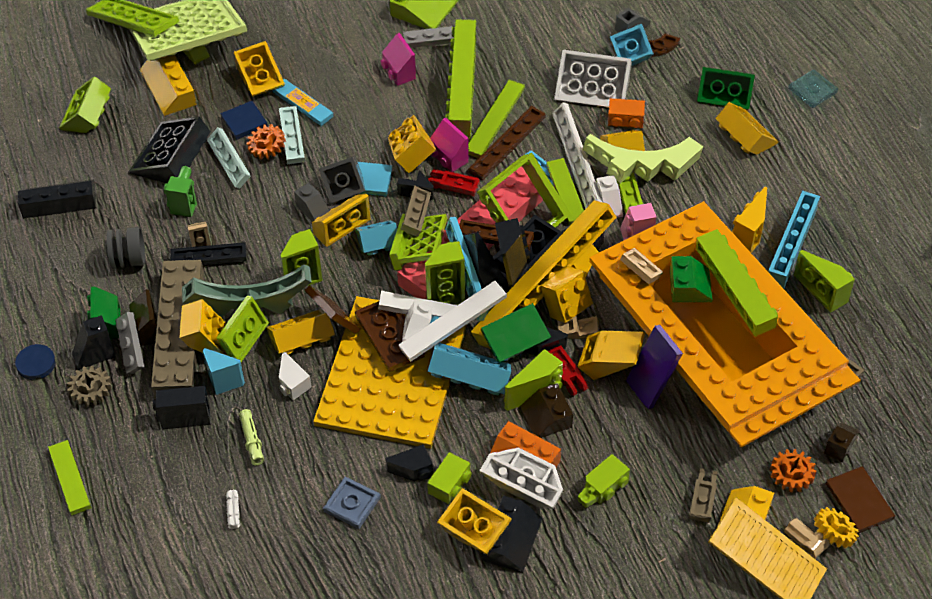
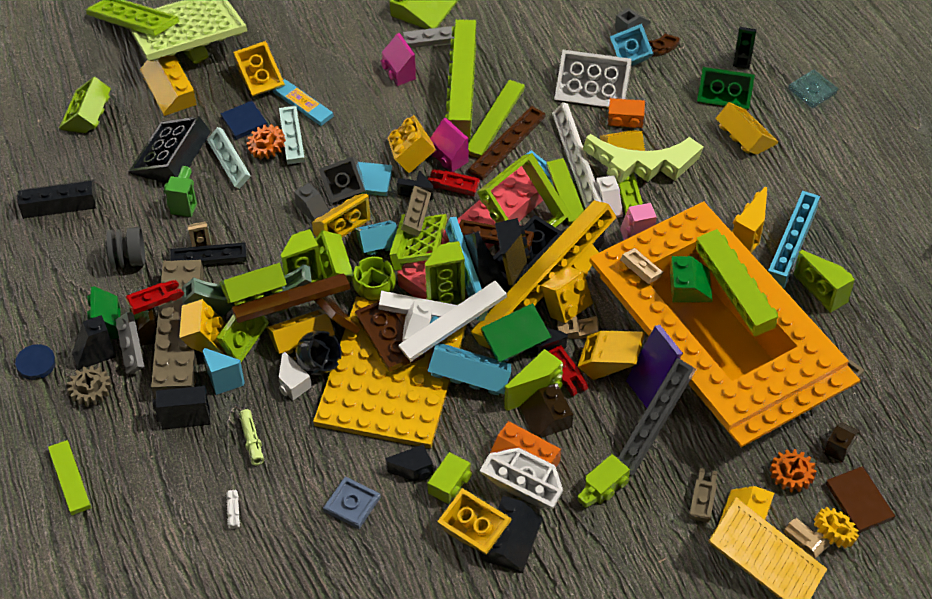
none -> red hinge [126,280,184,315]
none -> lime slope [219,263,287,305]
none -> reddish brown tile [232,273,350,323]
none -> black piece [294,330,341,376]
none -> lime brick [315,230,353,283]
none -> lime piece [352,257,396,301]
none -> dark grey plate [618,358,697,475]
none -> black slope [733,26,757,69]

